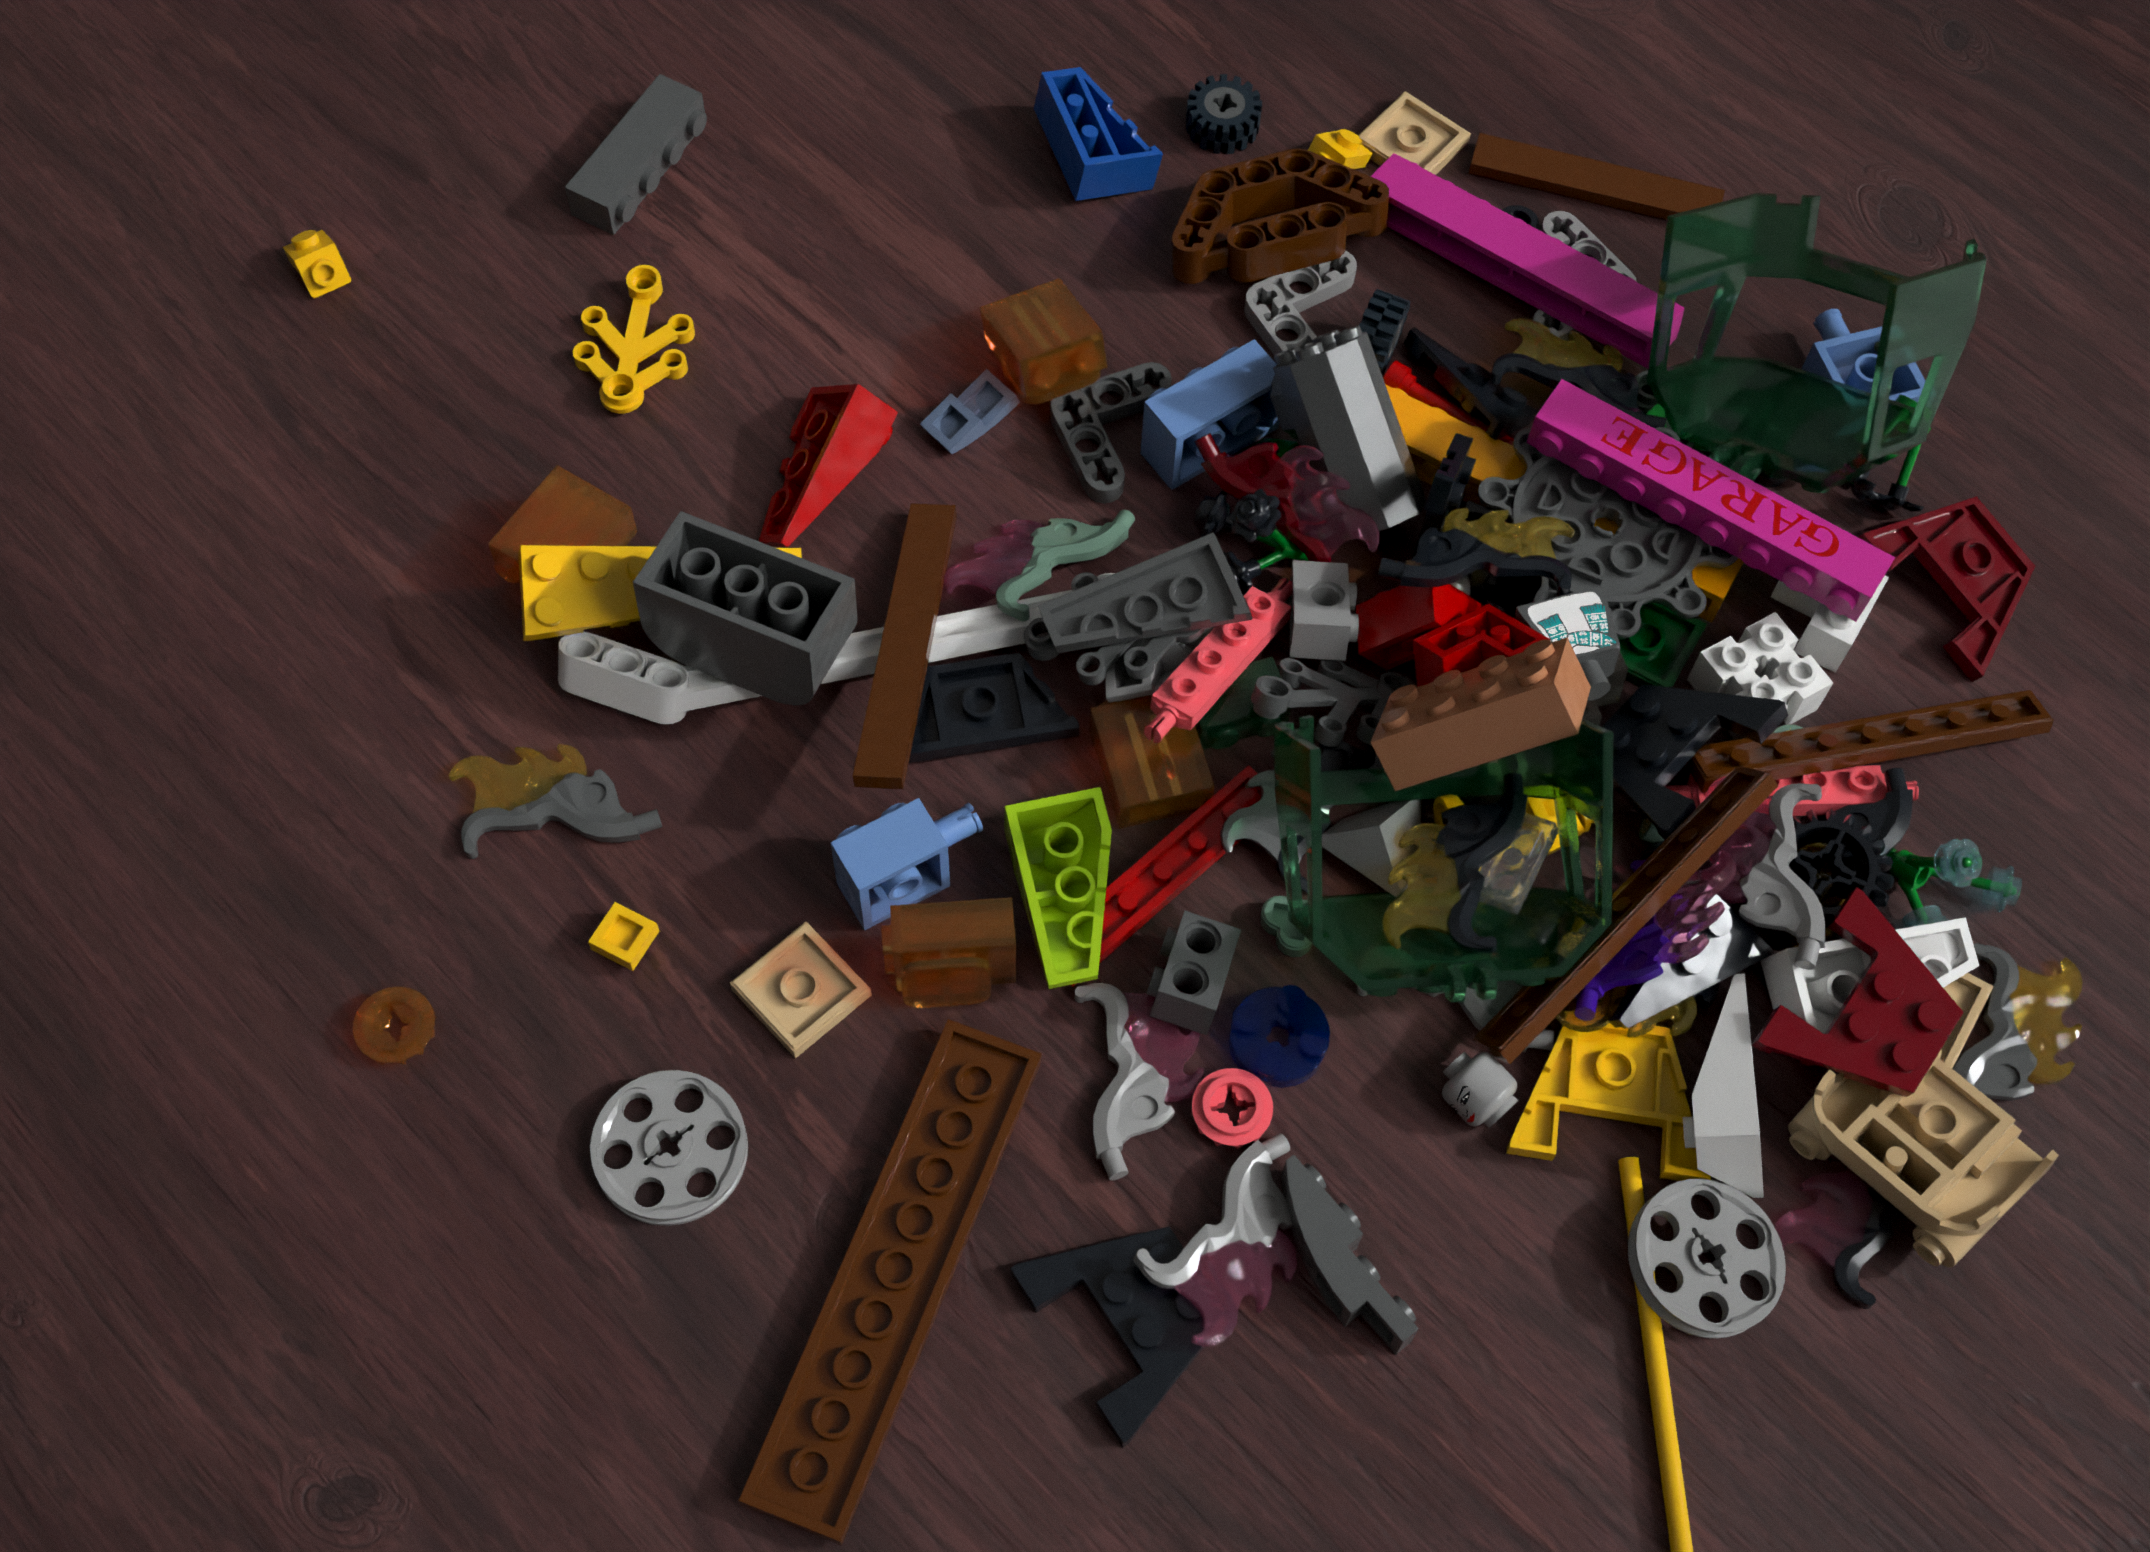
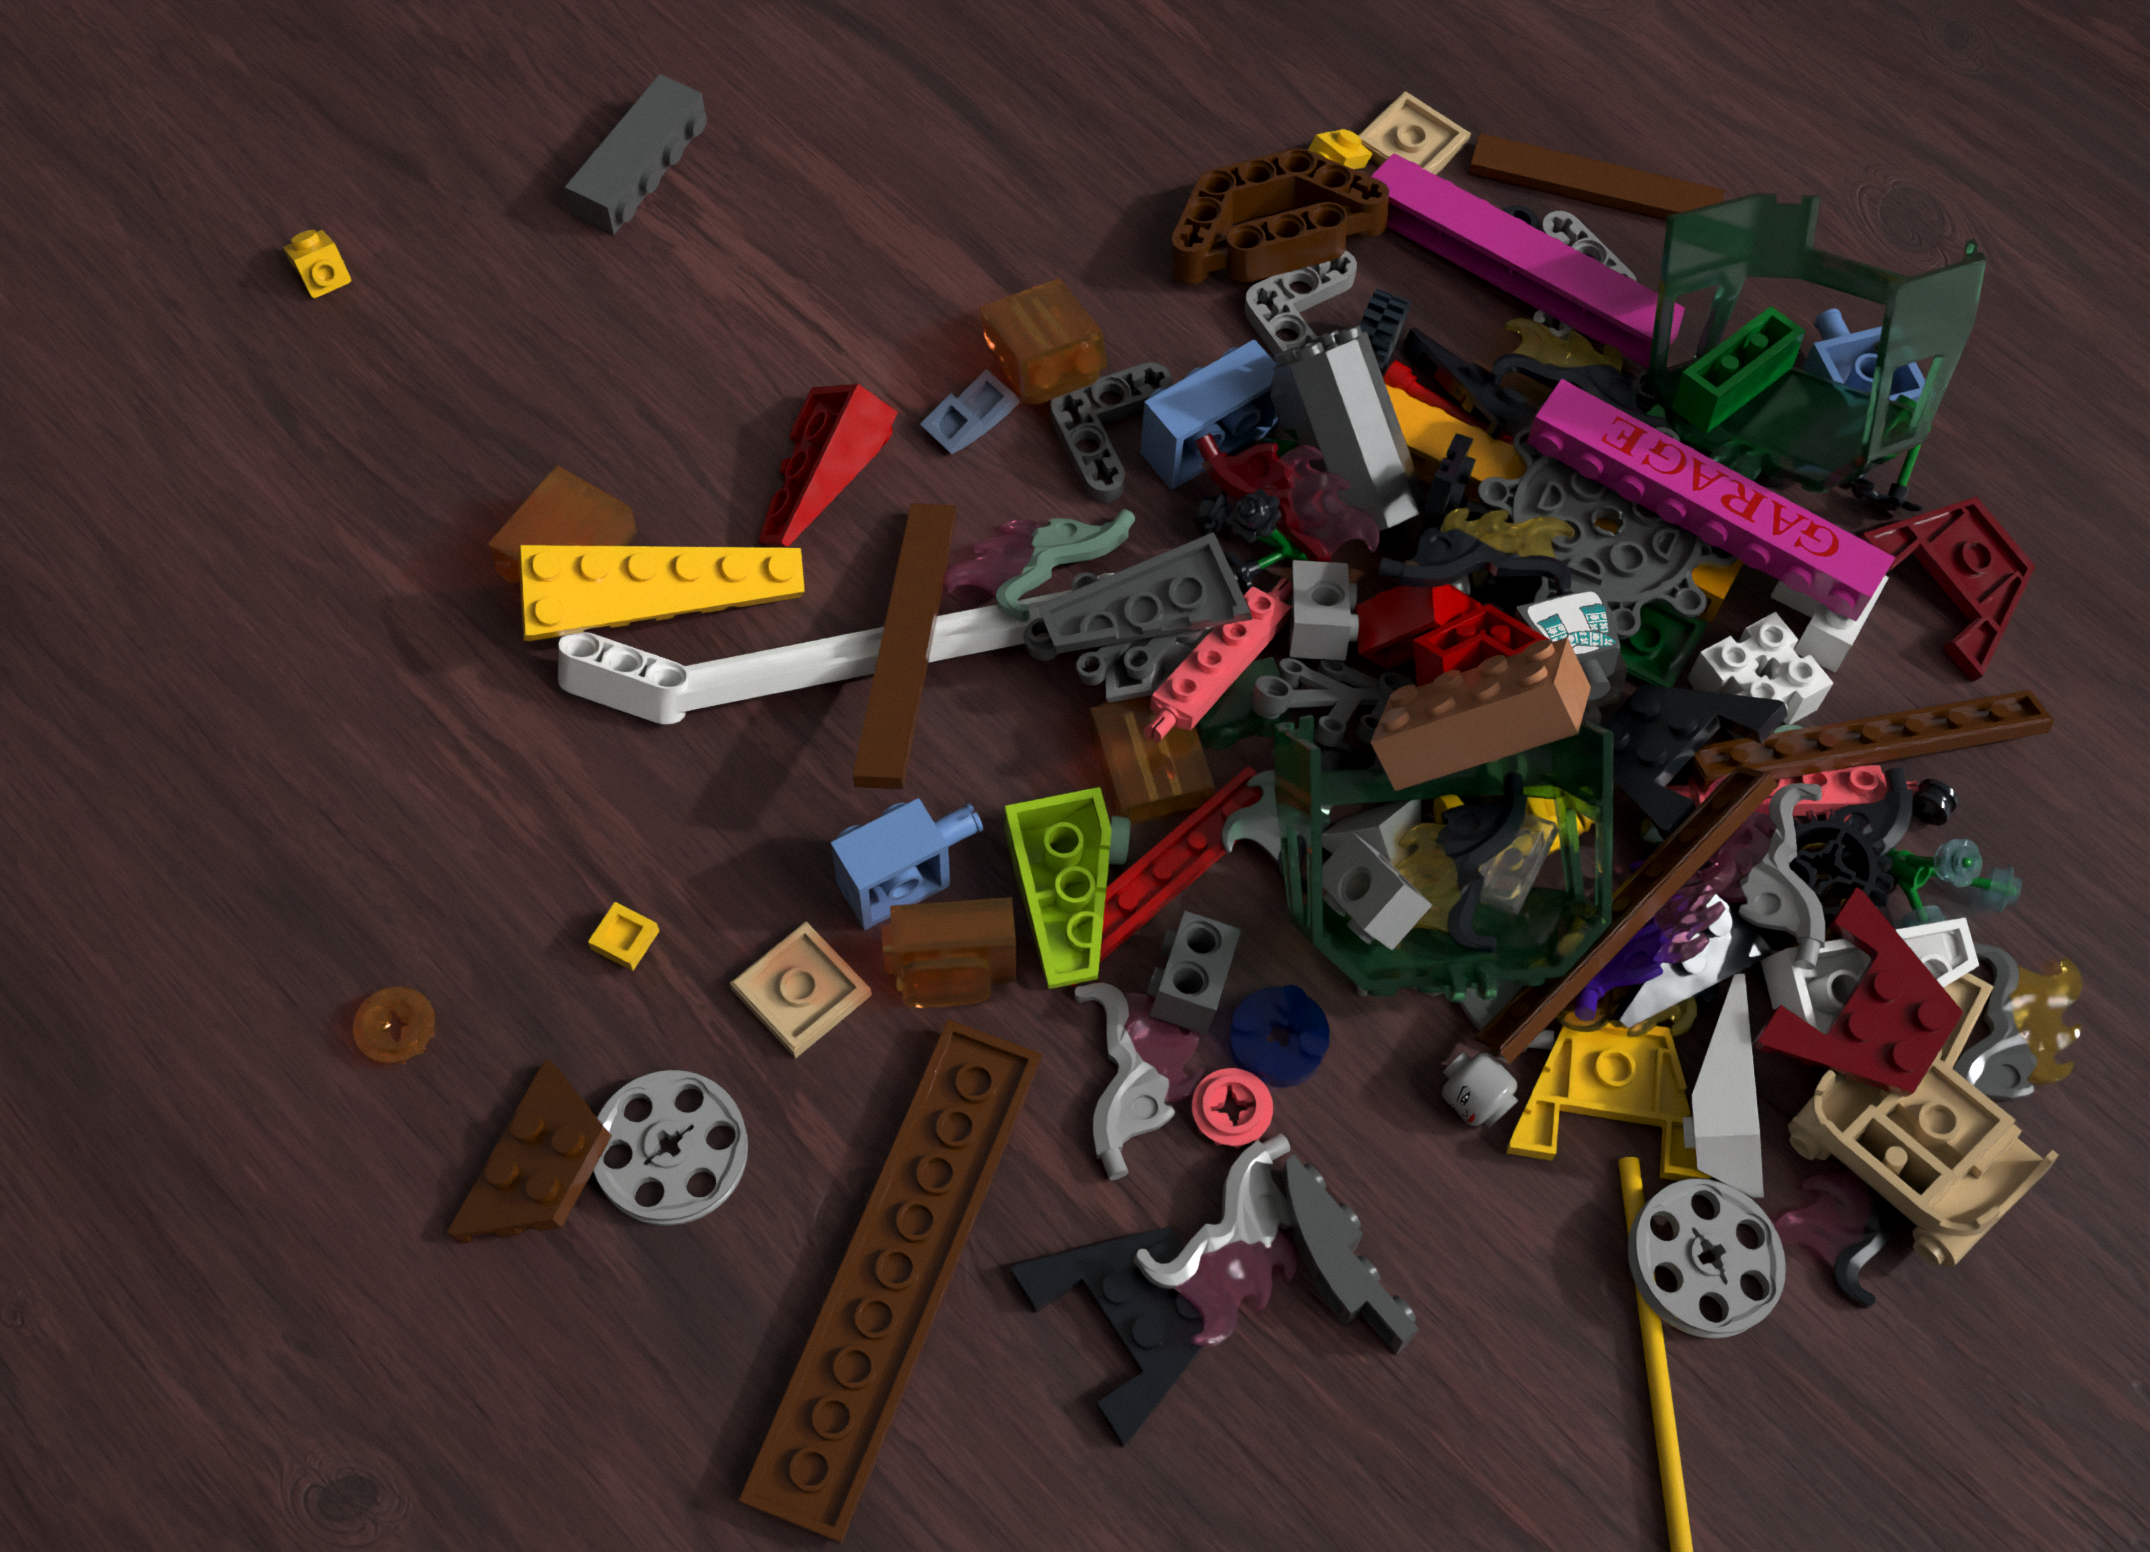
piece [448,744,663,859] -> none
yellow plant [573,265,695,414] -> none
dark grey brick [633,511,857,705] -> none
black wing [909,653,1079,763] -> none
blue wedge [1034,67,1163,201] -> none
black wheel [1186,74,1262,154] -> none
sand green tile [1260,896,1320,957] -> none
none -> reddish brown wing [447,1059,612,1244]
none -> sand green tile [1109,815,1131,865]
none -> light grey brick [1313,832,1432,950]
none -> green brick [1672,306,1806,434]
none -> black bush [1912,779,1959,826]

